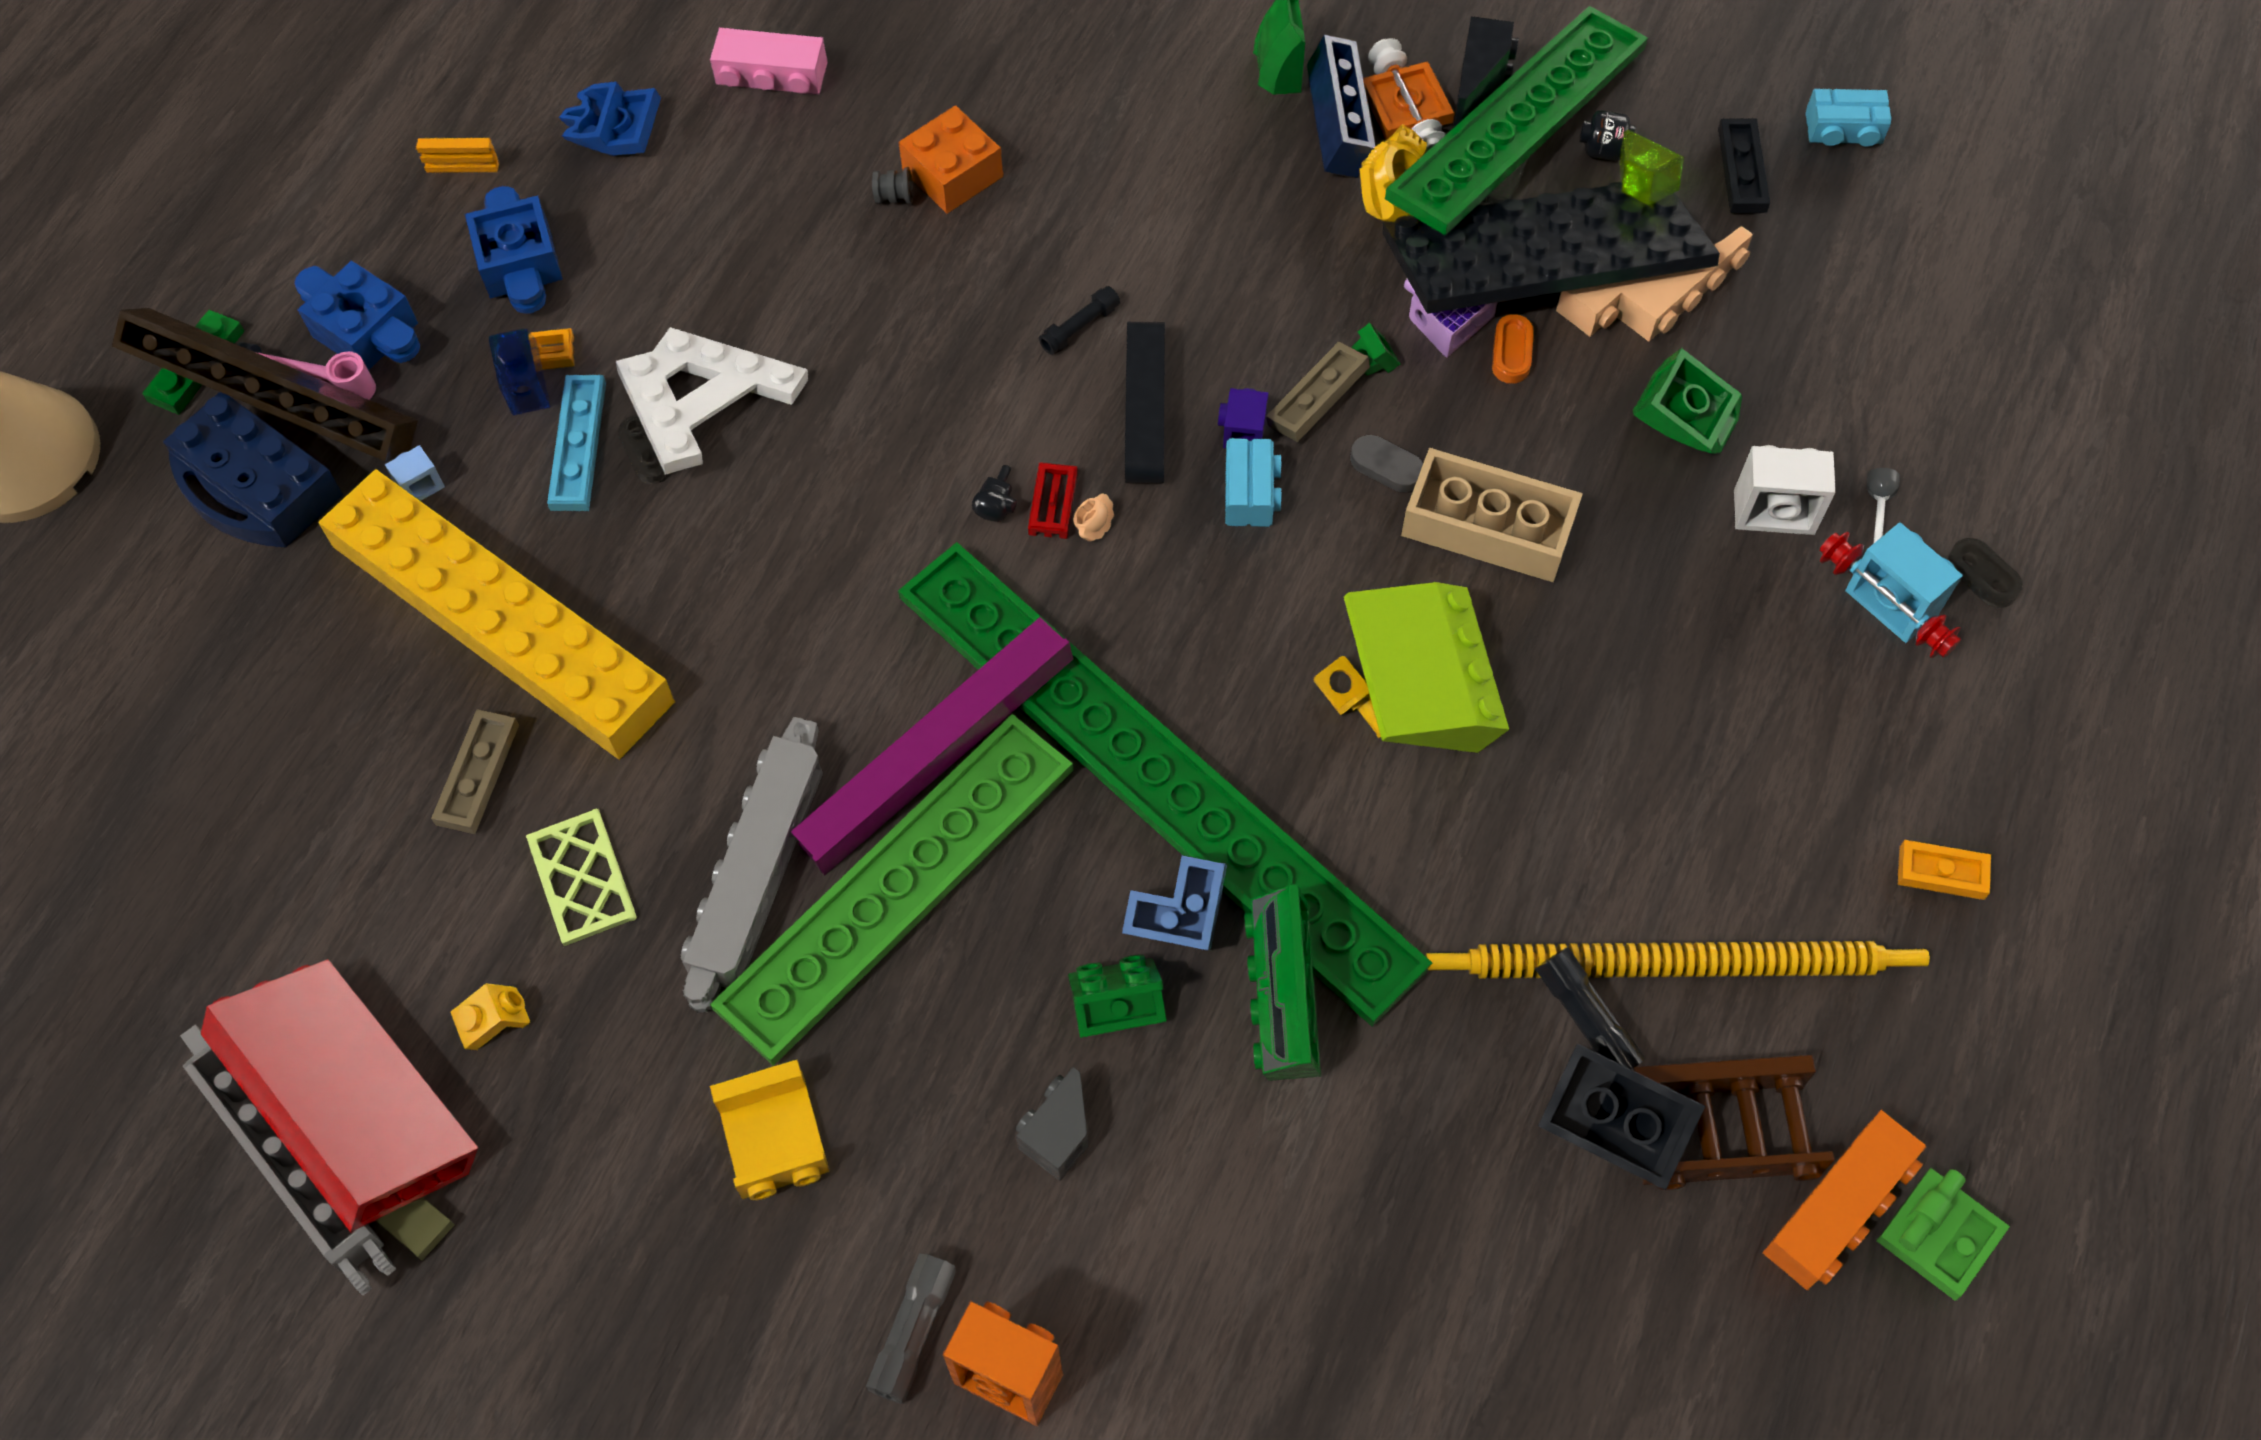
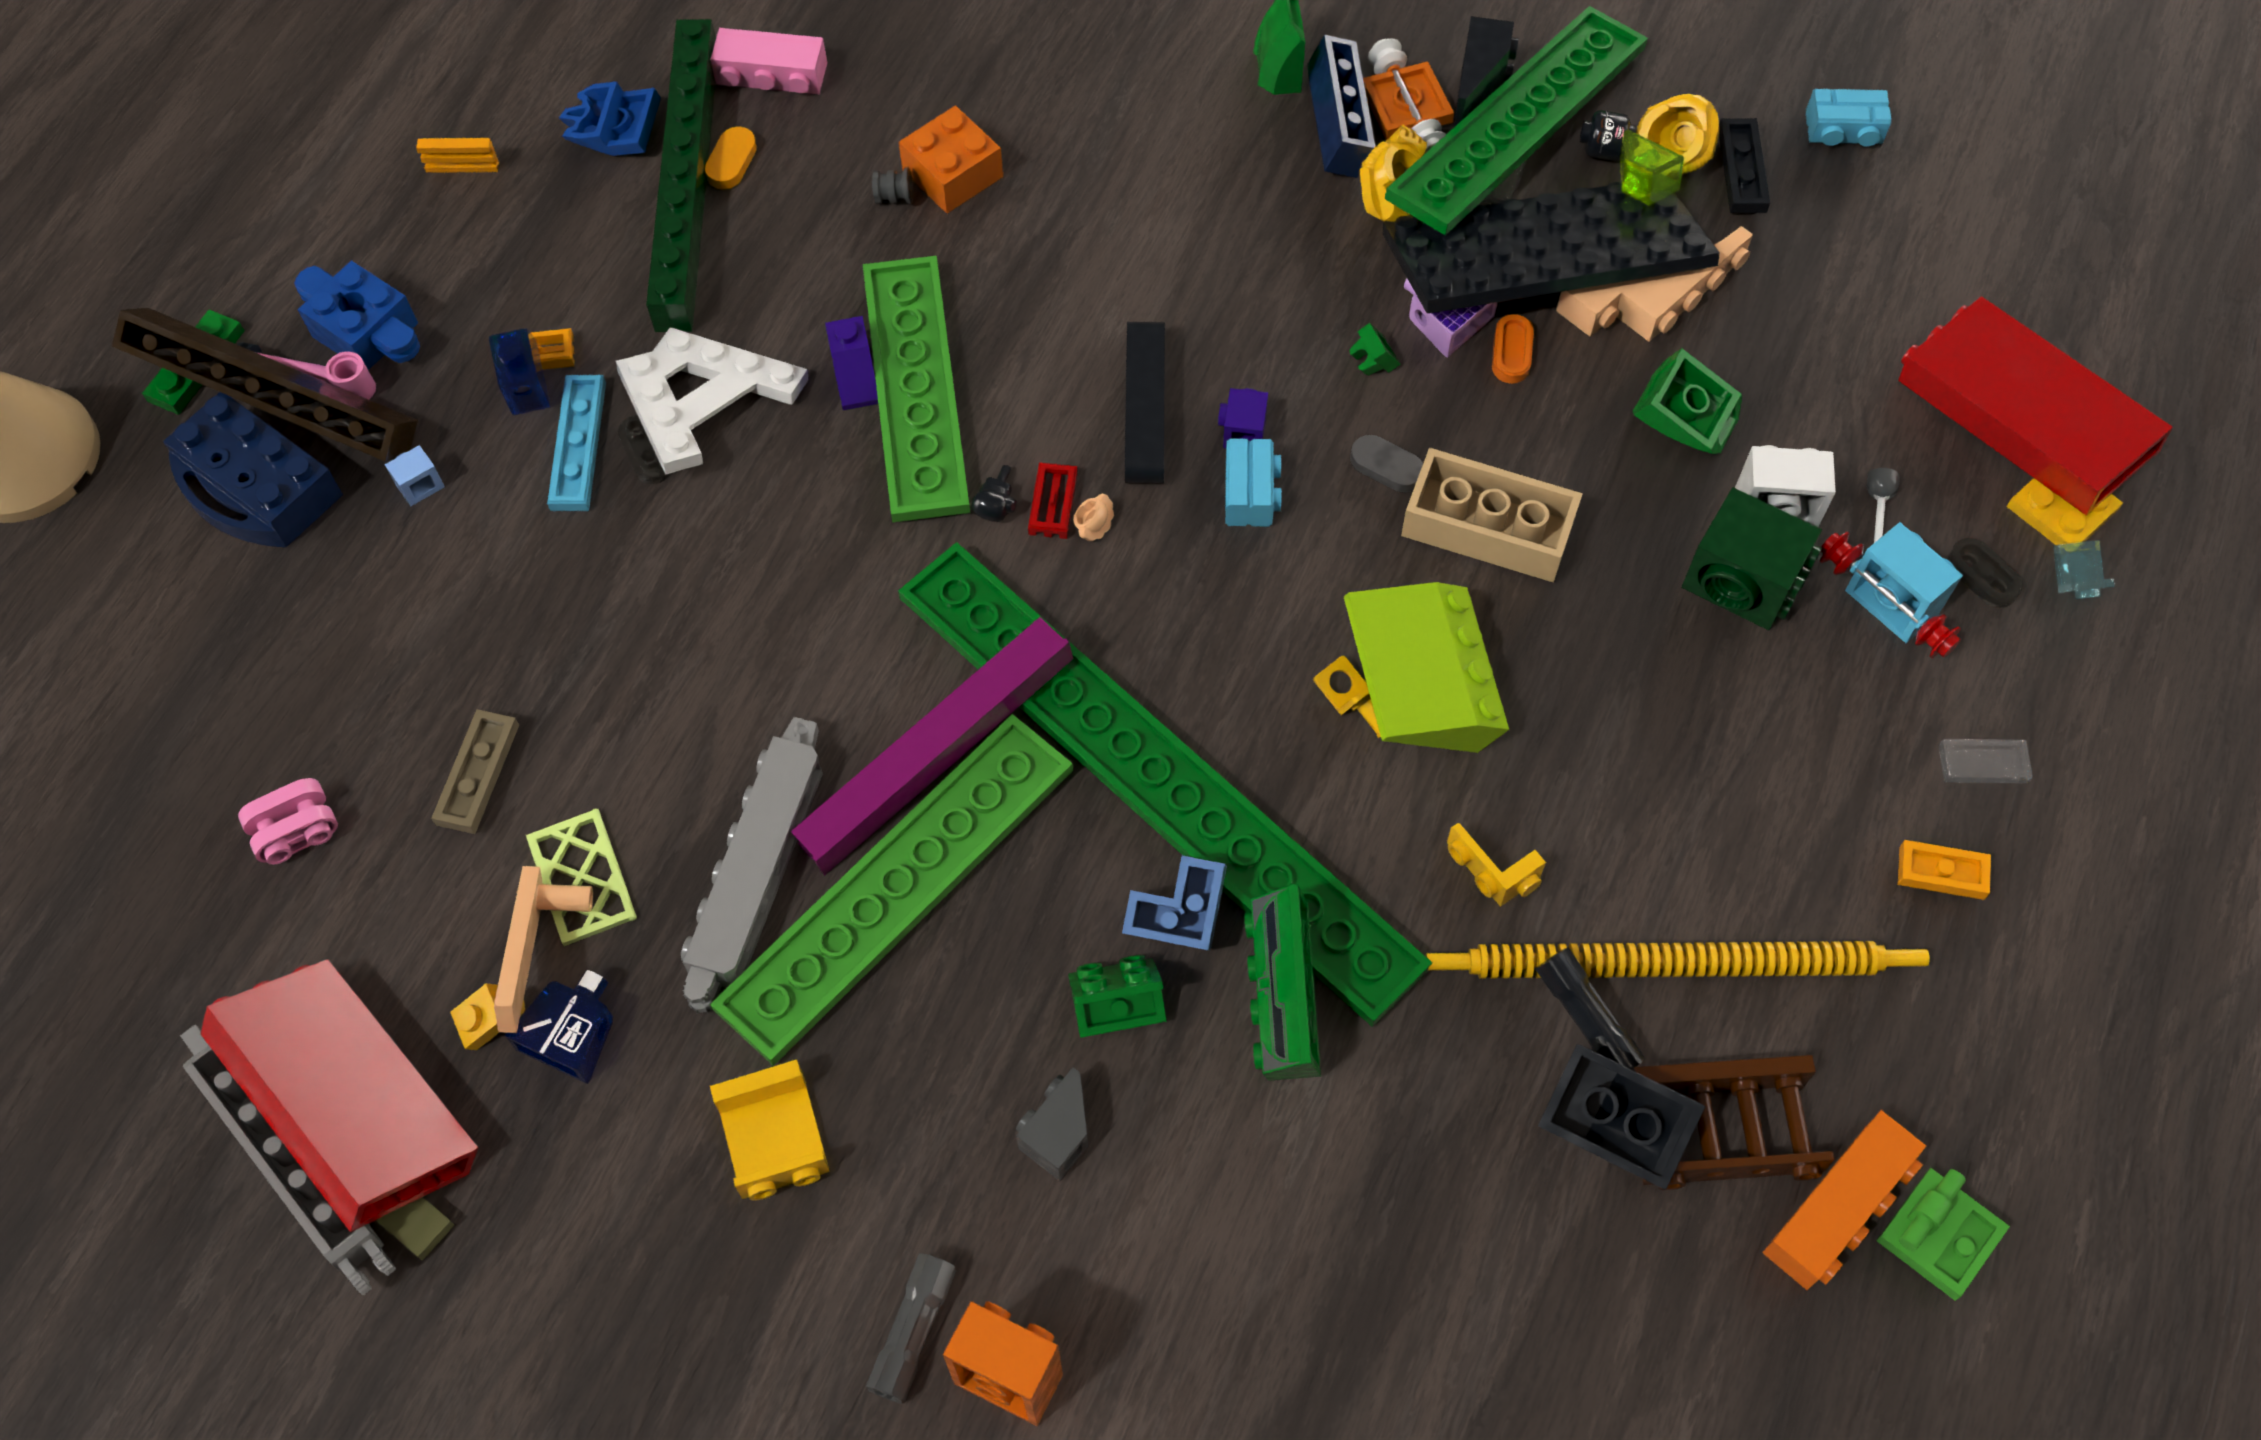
yellow brick [318,469,675,760] -> none
blue brick [465,186,563,314] -> none
black bar [1039,286,1120,355] -> none
dark tan plate [1266,341,1370,442] -> none
none -> bright pink brick [238,778,338,865]
none -> light nougat piece [494,866,593,1033]
none -> clear blue torso [505,970,613,1084]
none -> dark green brick [646,19,716,332]
none -> light orange tile [705,127,757,190]
none -> dark purple slope [825,316,878,410]
none -> bright green plate [863,256,970,522]
none -> yellow bracket [1447,823,1546,907]
none -> yellow helmet [1633,94,1719,180]
none -> dark green brick [1681,487,1822,631]
none -> red brick [1898,296,2173,515]
none -> clear tile [1938,739,2033,783]
none -> yellow plate [2006,478,2123,556]
none -> clear light blue bracket [2053,540,2115,599]

